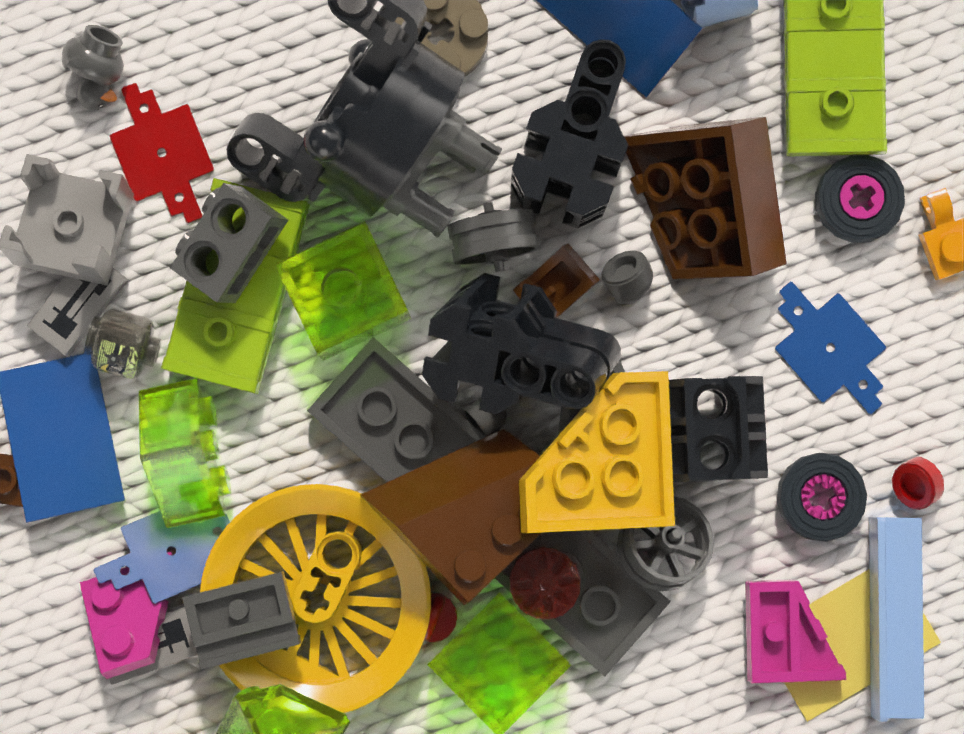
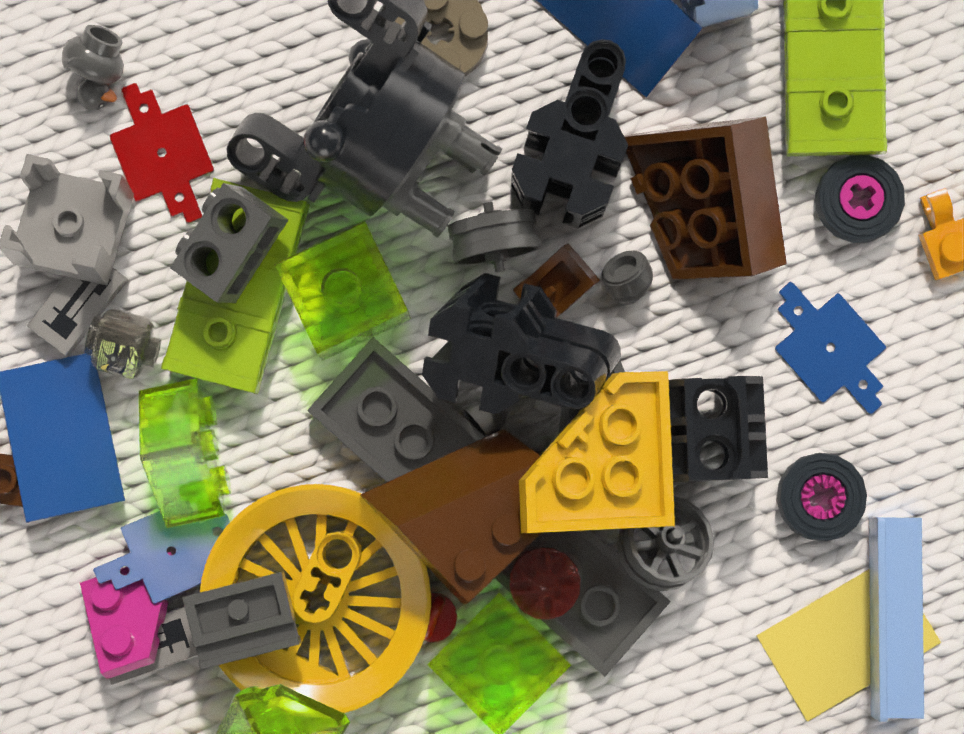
dark pink wing [745,580,846,683] -> none
red tile [892,456,944,510] -> none

